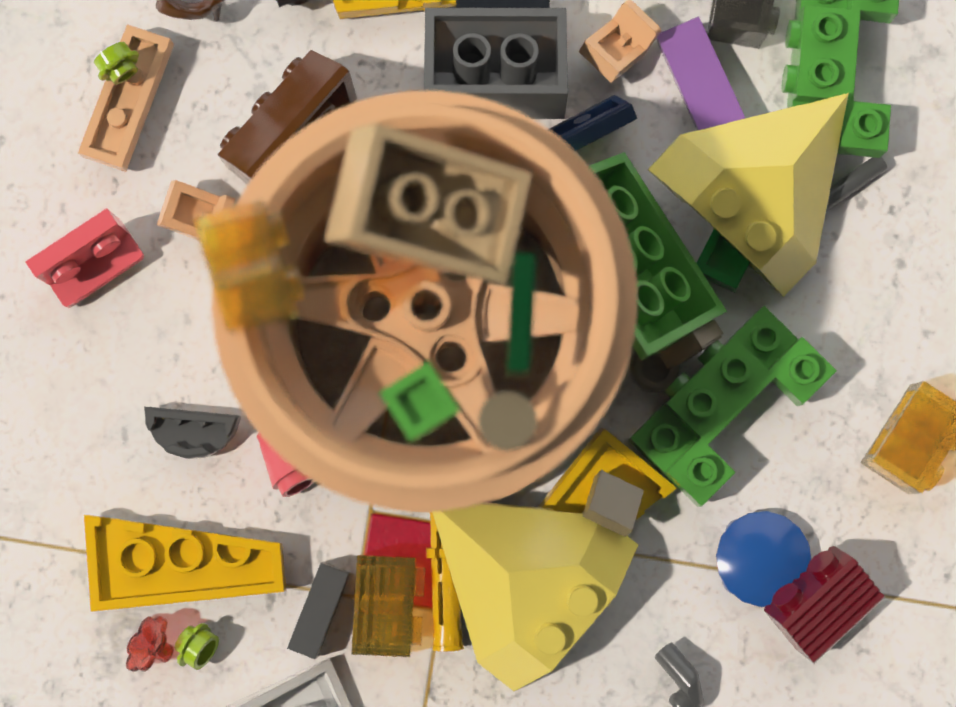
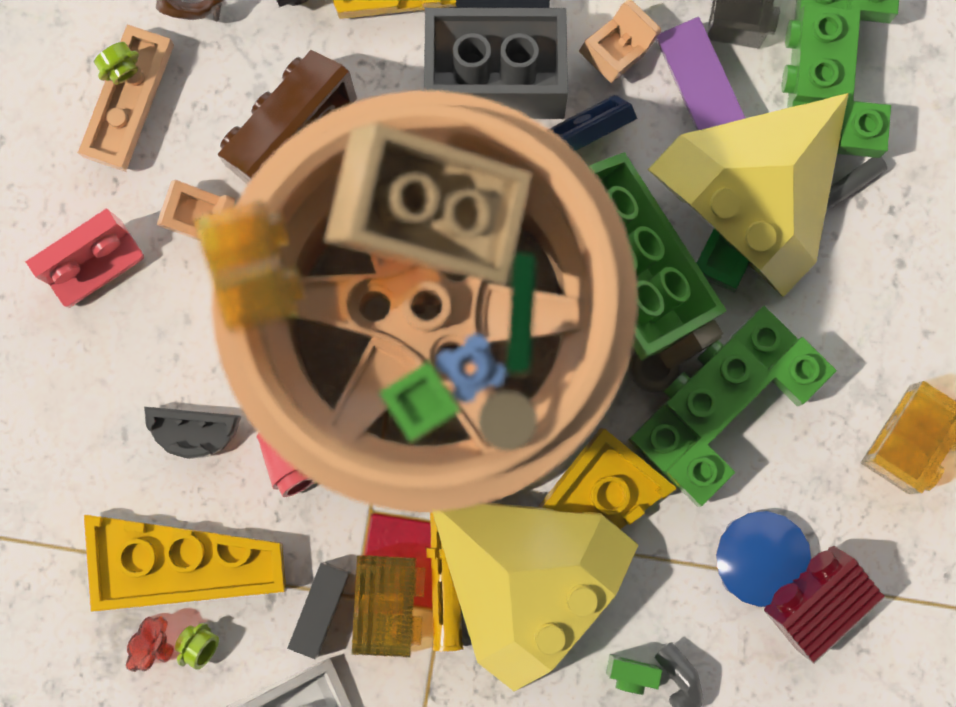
dark tan tile [582,470,644,537] -> none
none -> medium blue plate [436,334,505,403]
none -> bright green plate [606,654,662,695]

